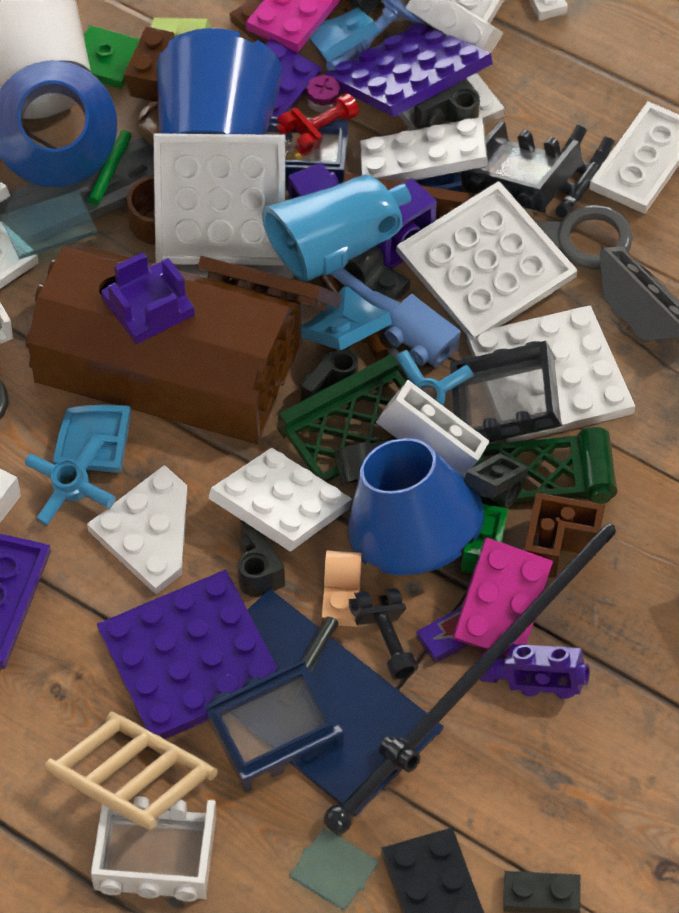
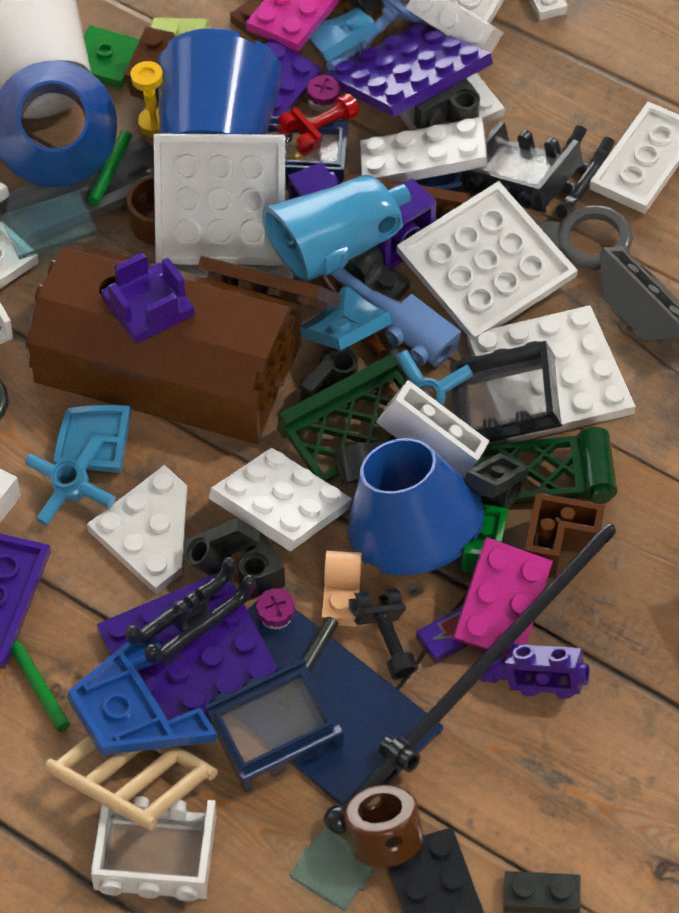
none -> green bar [11,641,70,732]
none -> blue wing [67,637,217,755]
none -> black piece [125,556,256,664]
none -> yellow wheel [131,61,163,137]
none -> pearl dark grey plate [183,518,260,576]
none -> magenta piece [256,588,295,629]
none -> reddish brown piece [344,785,424,868]

